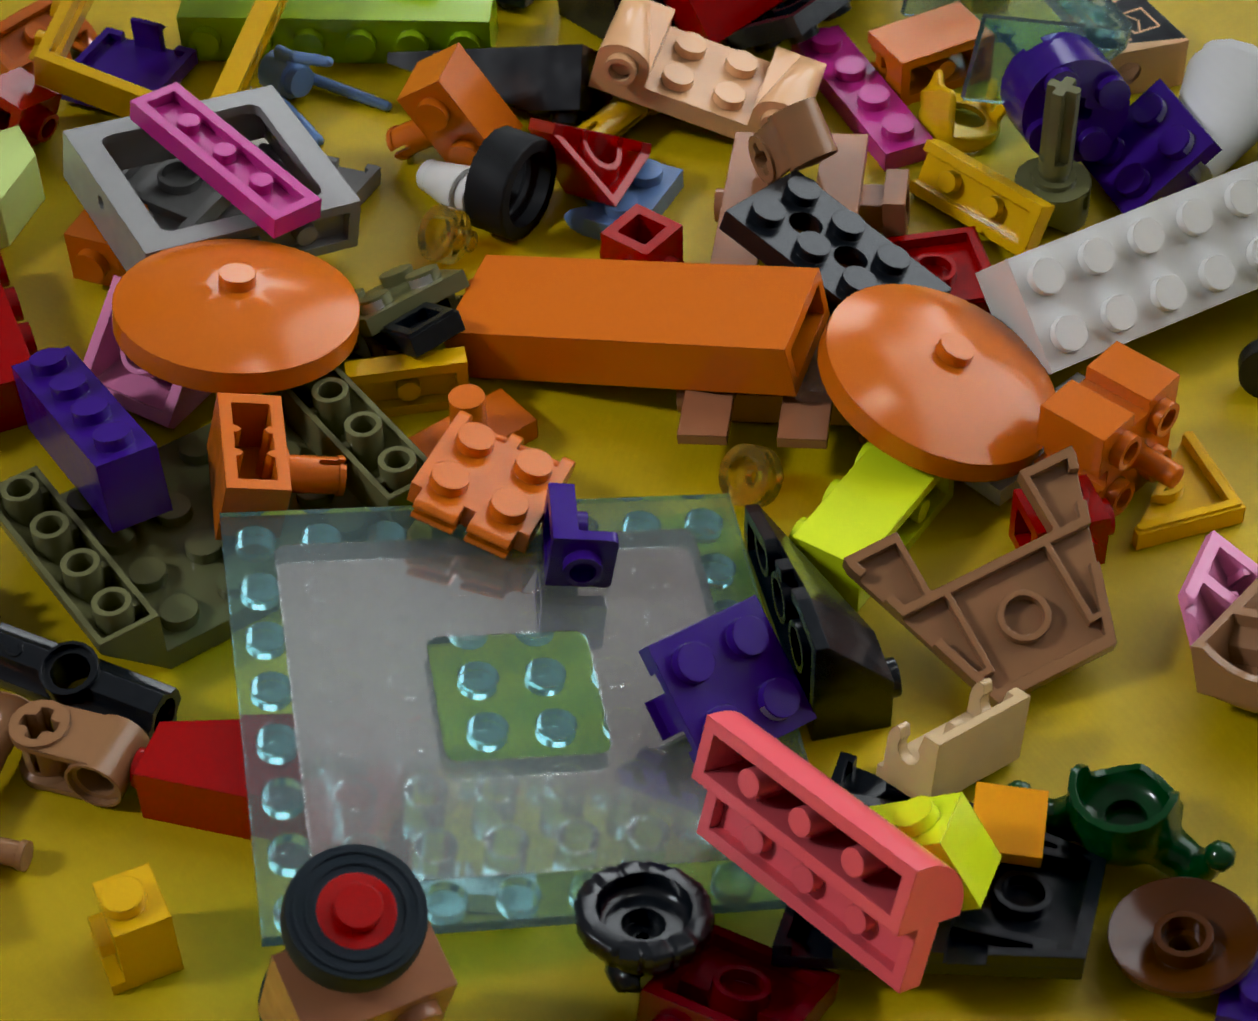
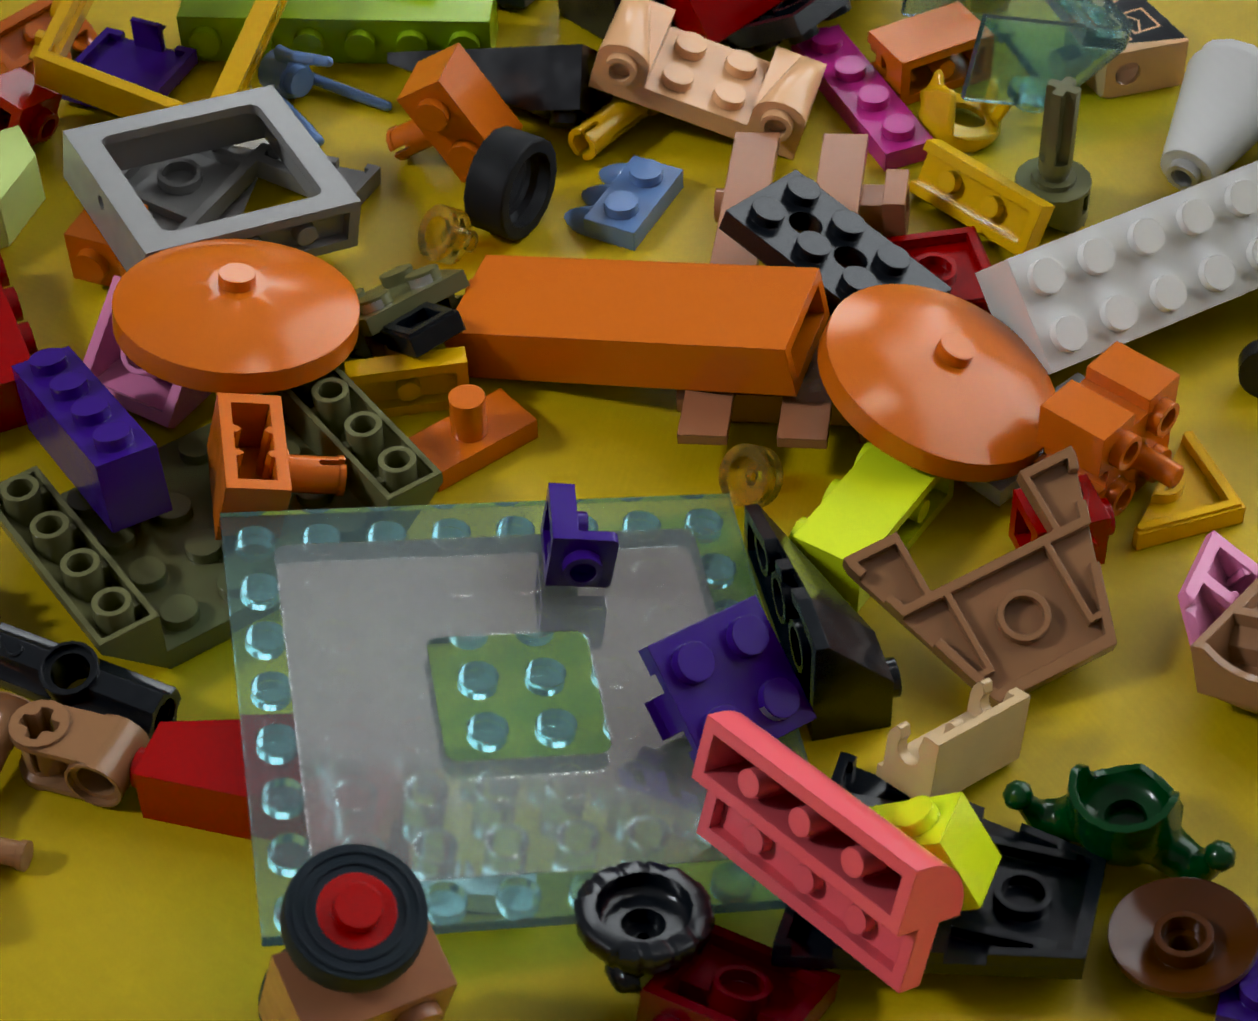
yellow brick [87,863,184,995] -> none
dark pink plate [130,82,322,239] -> none
orange plate [407,410,576,560] -> none
white cone [416,159,470,220] -> none
red slope [528,117,652,207] -> none
red brick [600,203,684,262] -> none
medium nougat piece [748,97,838,184] -> none
light orange tile [973,781,1049,868] -> none
dark purple brick [1000,32,1131,162] -> none
dark purple piece [1081,79,1222,214] -> none

